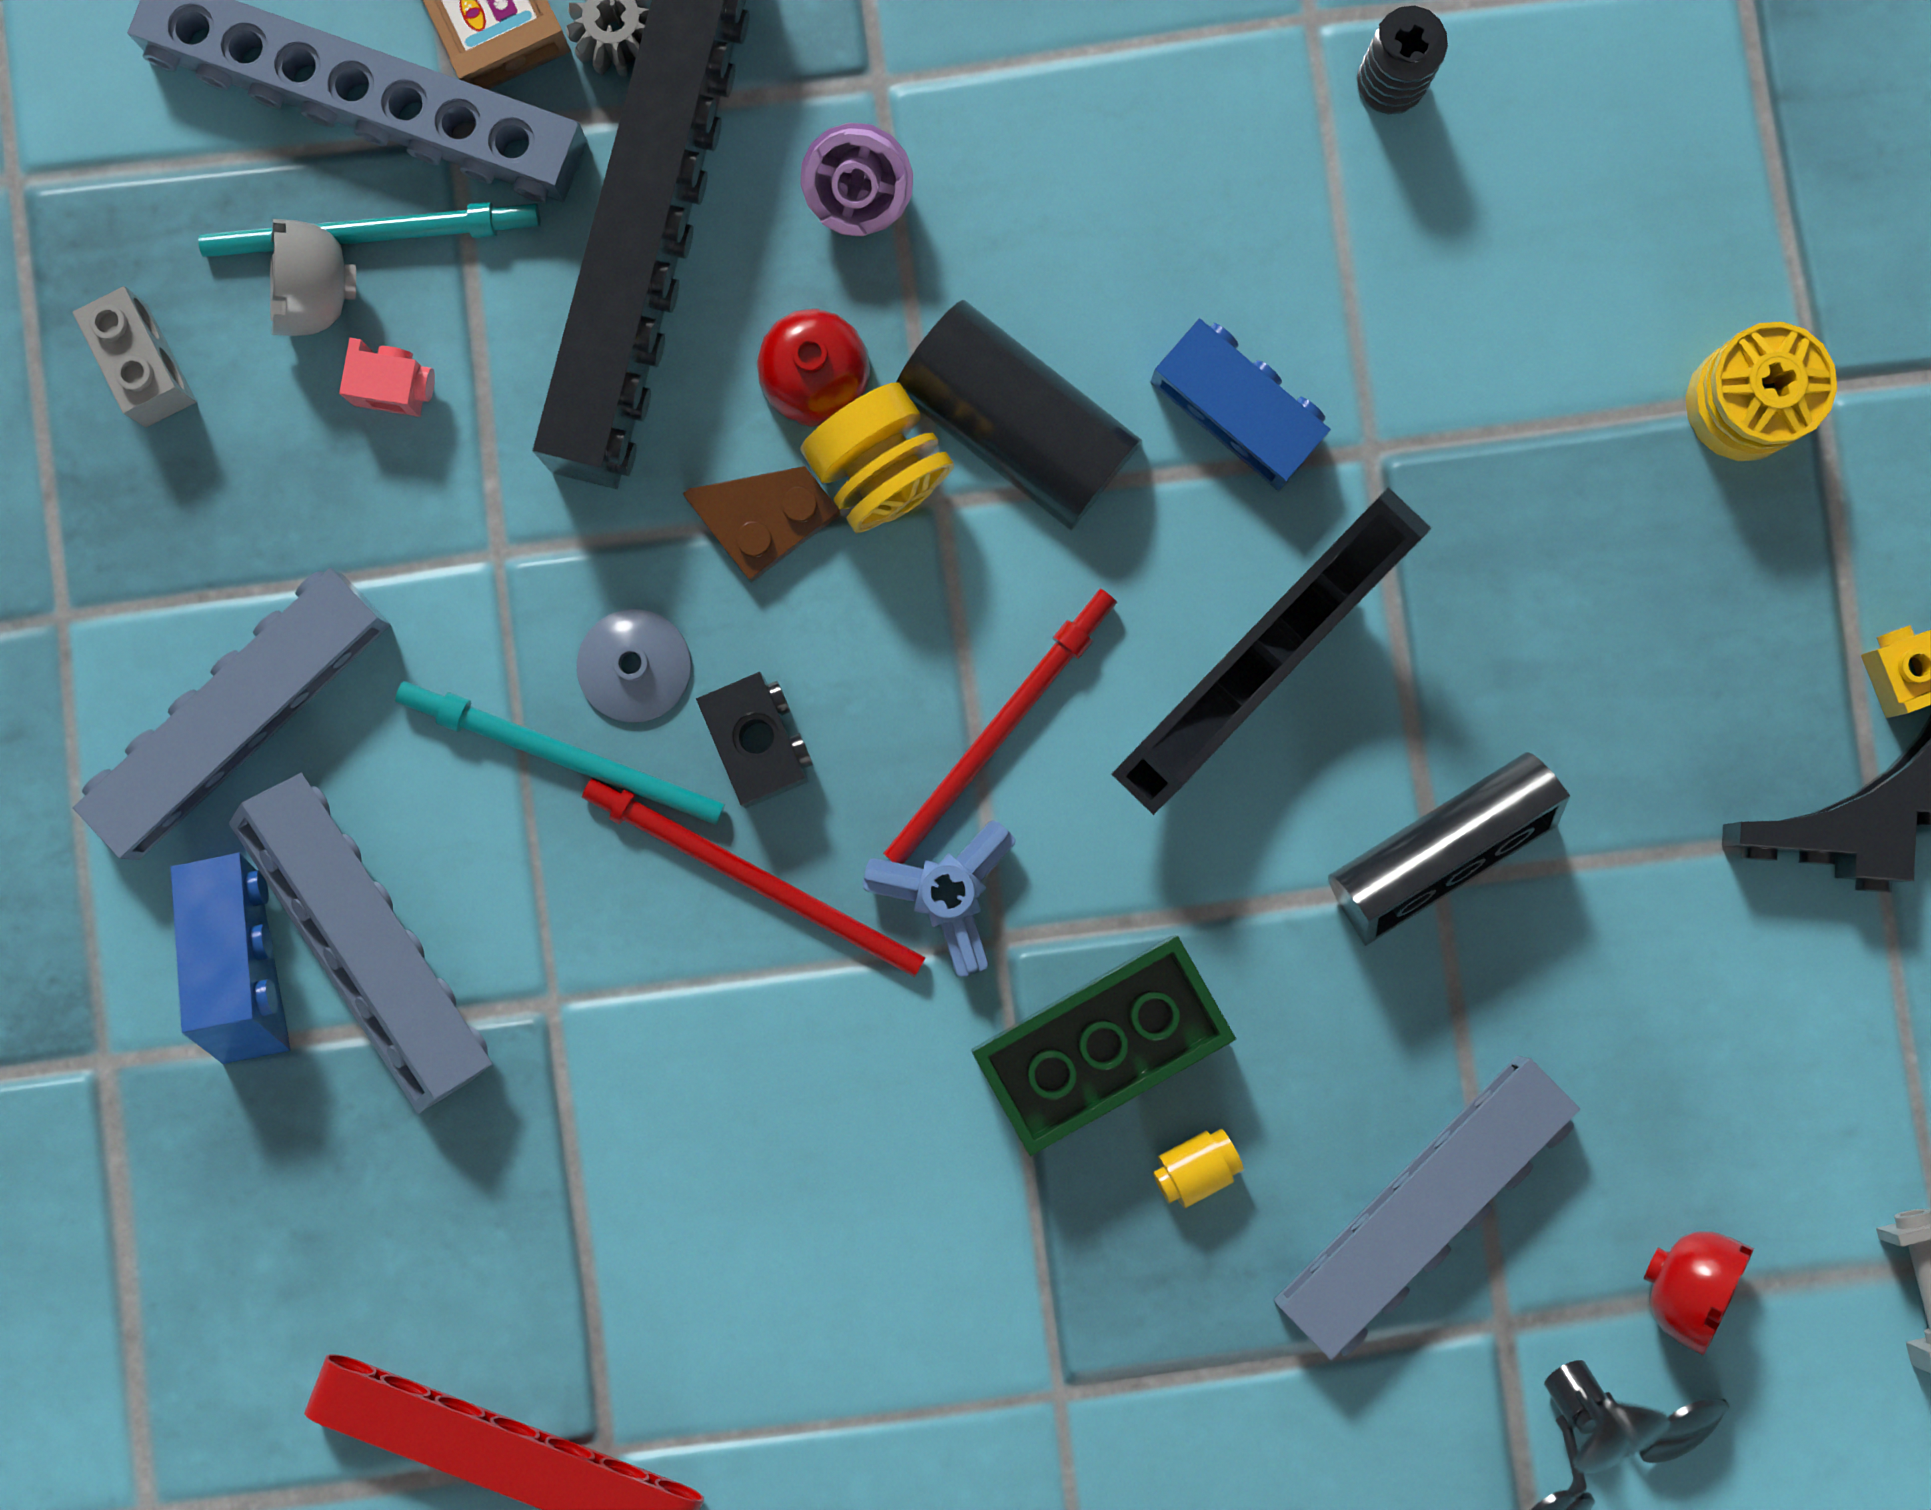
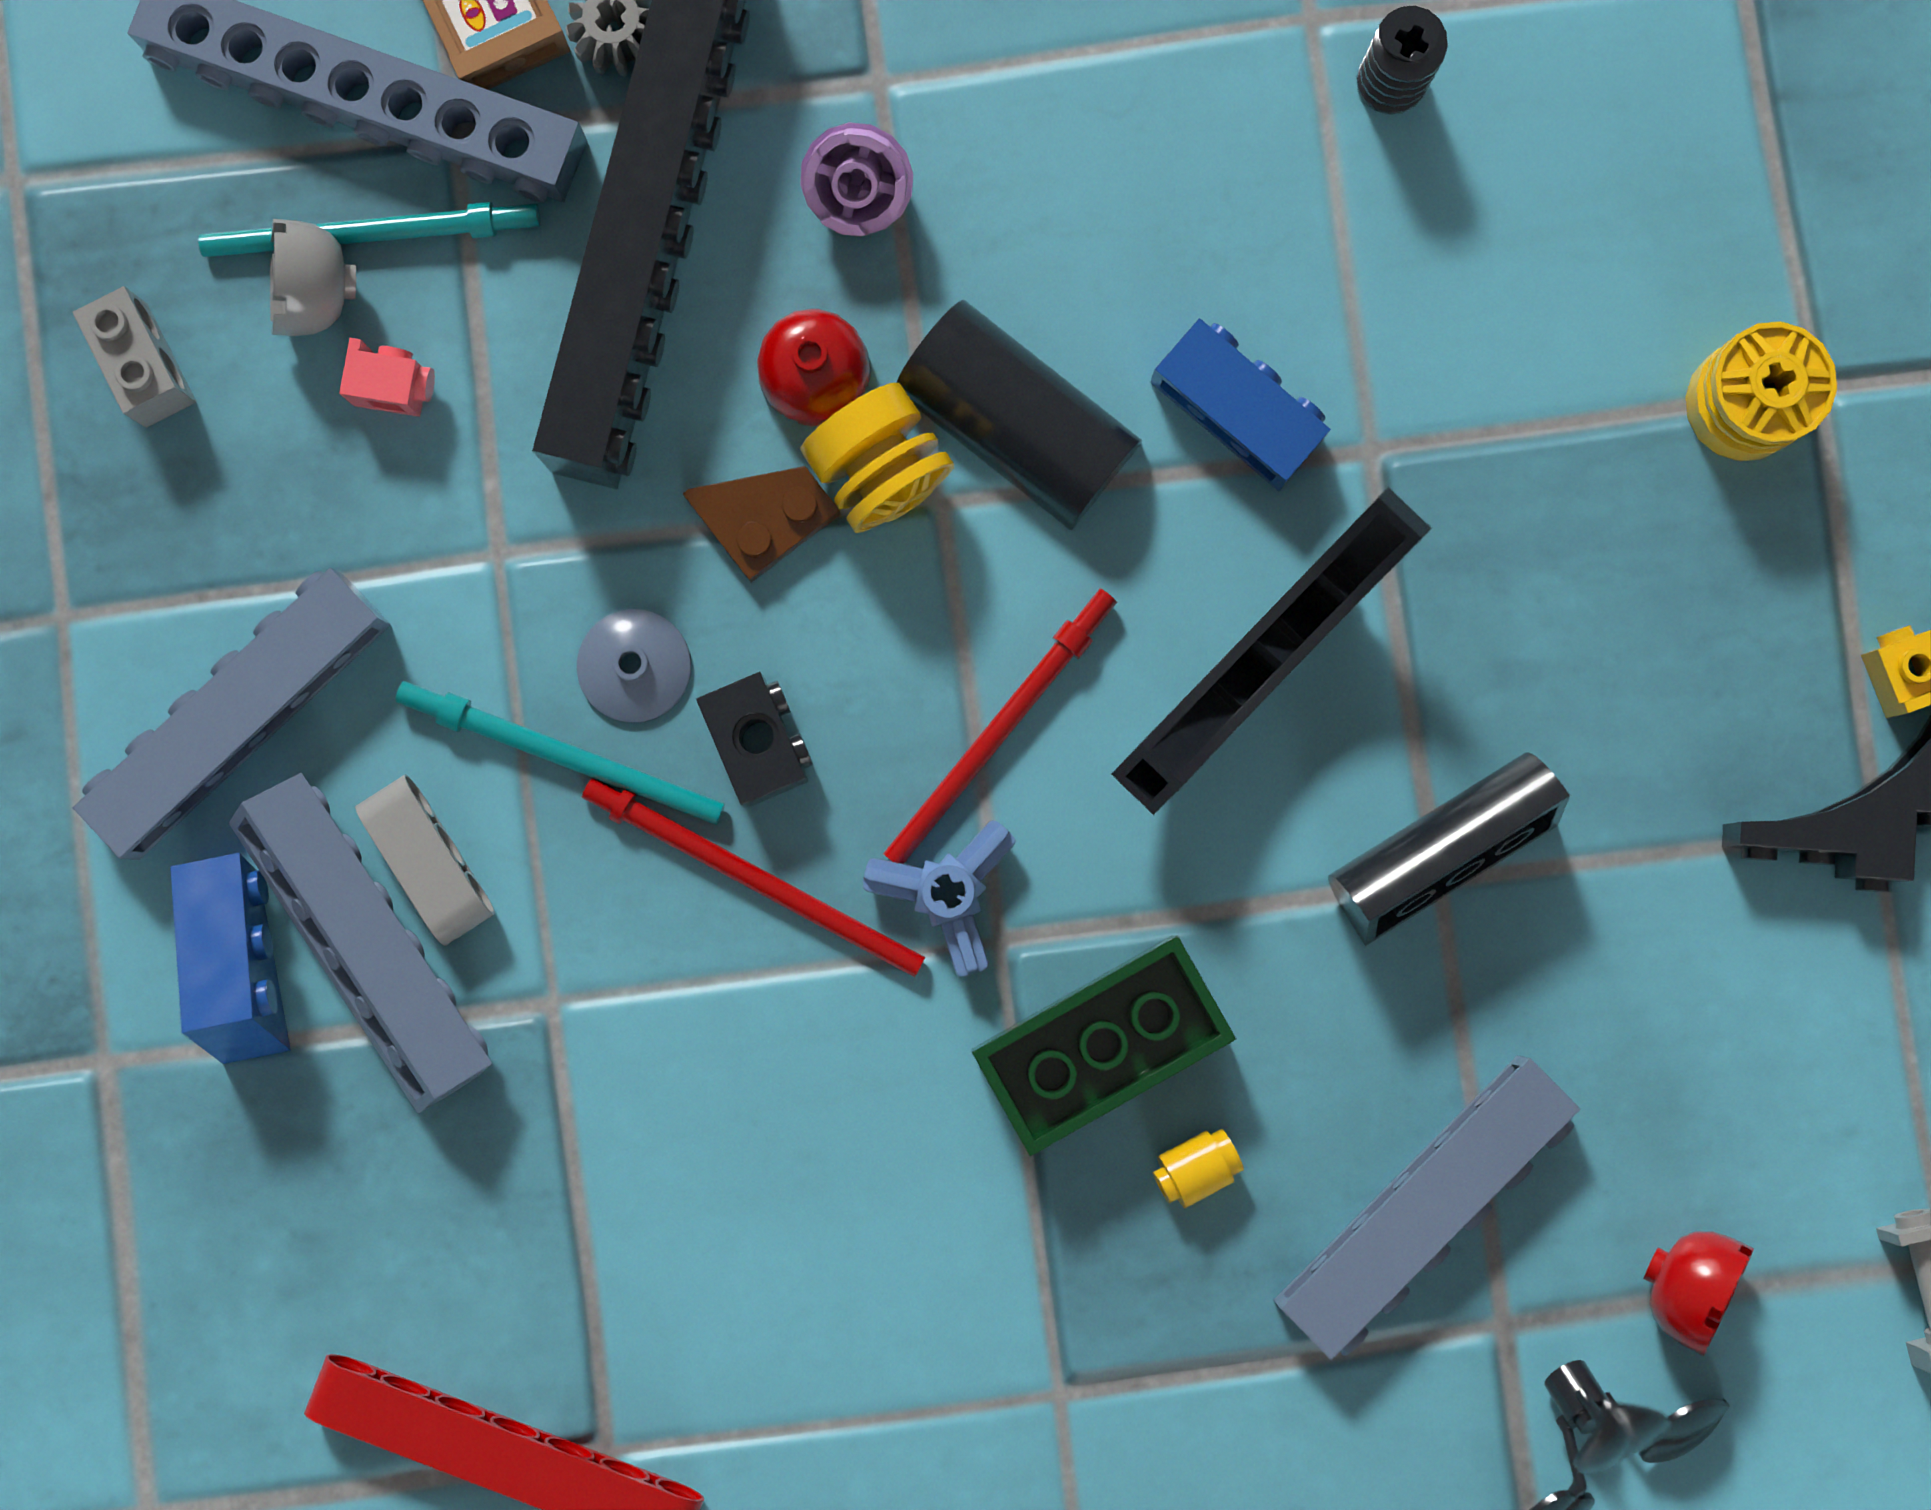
none -> light grey beam [355,774,495,946]

